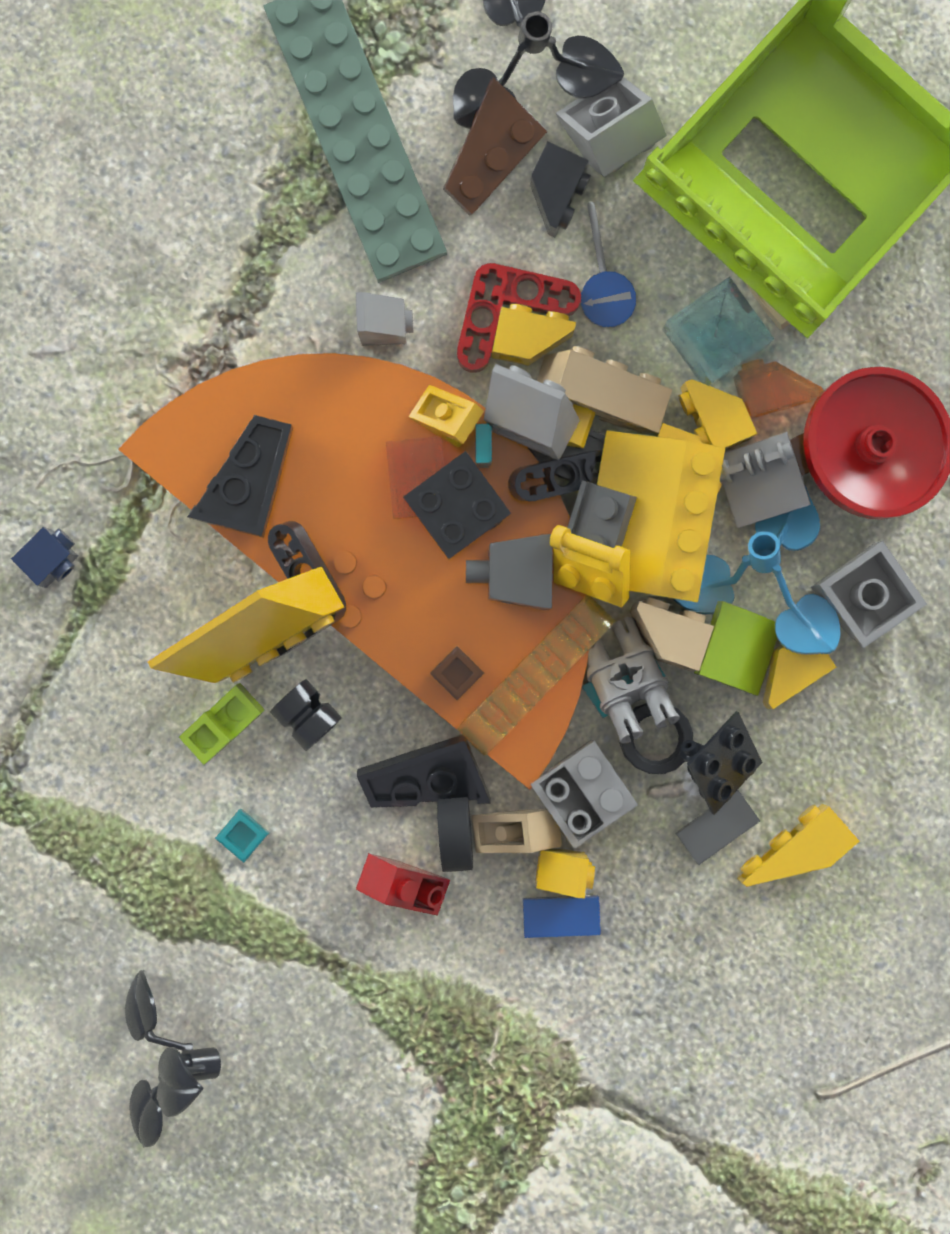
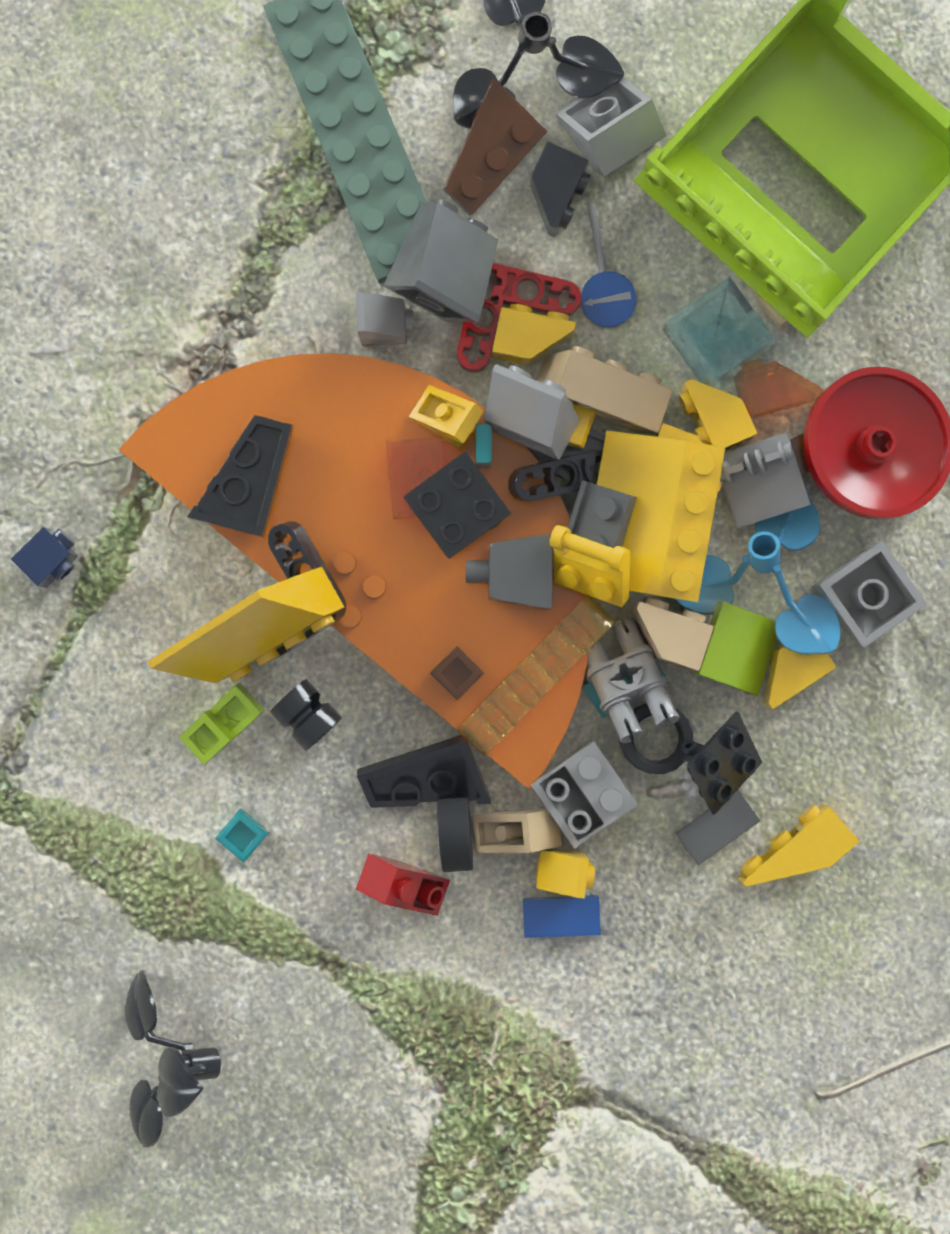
none -> dark grey slope [383,200,499,323]

